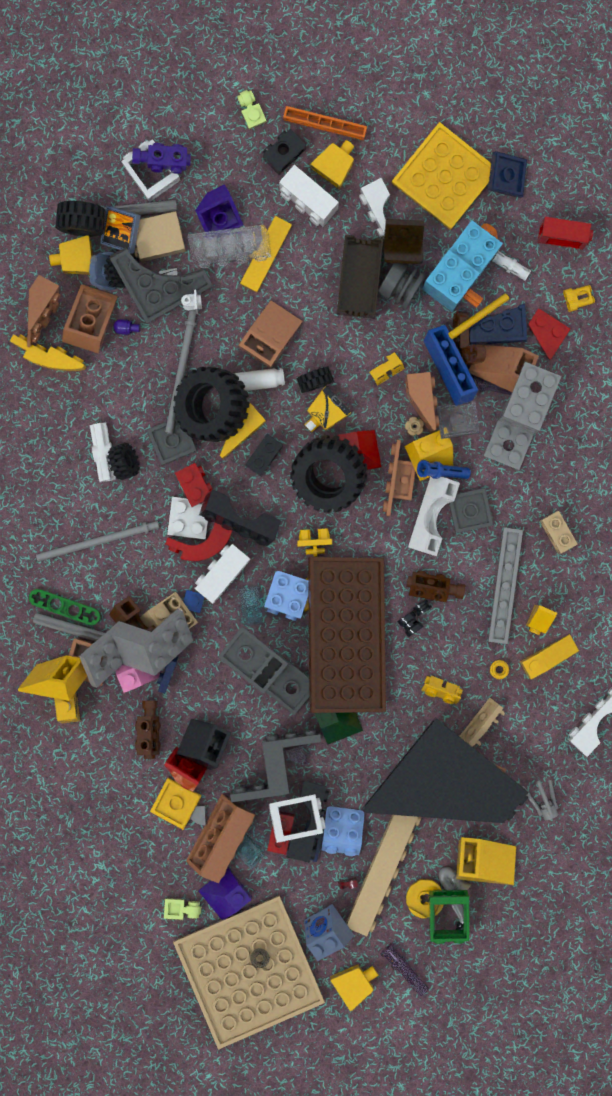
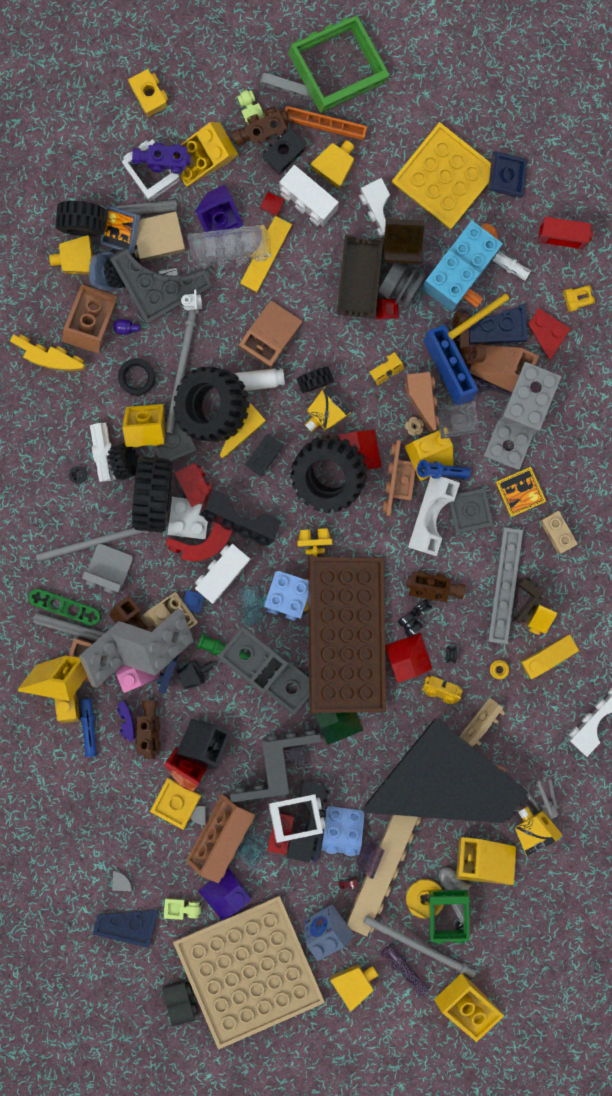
nougat slope [27,275,60,348] -> none
clear smoke plate [250,948,270,968] -> none
none -> black bush [69,466,87,484]
none -> blue pin [80,698,97,757]
none -> light grey bracket [82,544,133,594]
none -> dark blue wing [93,910,158,948]
none -> light grey tile [112,870,132,891]
none -> dark purple slope [117,700,135,742]
none -> black tyre [118,358,155,396]
none -> yellow slope [122,404,166,447]
none -> yellow brick [128,69,169,117]
none -> black tyre [132,457,172,533]
none -> pearl dark grey brick [162,980,198,1027]
none -> yellow slope [174,122,239,187]
none -> black piece [176,660,214,689]
none -> green pin [196,633,251,659]
none -> reddish brown brick [232,106,290,146]
none -> light grey beam [259,73,312,101]
none -> red slope [260,192,285,217]
none -> bright green window [288,15,390,113]
none -> clear purple piece [356,840,385,879]
none -> light grey bar [363,916,476,978]
none -> red slope [376,299,399,320]
none -> red slope [385,633,433,683]
none -> yellow slope [434,973,504,1042]
none -> black bush [446,646,457,664]
none -> tile [495,467,546,517]
none -> dark brown bracket [512,578,543,623]
none -> yellow torso [515,806,563,856]

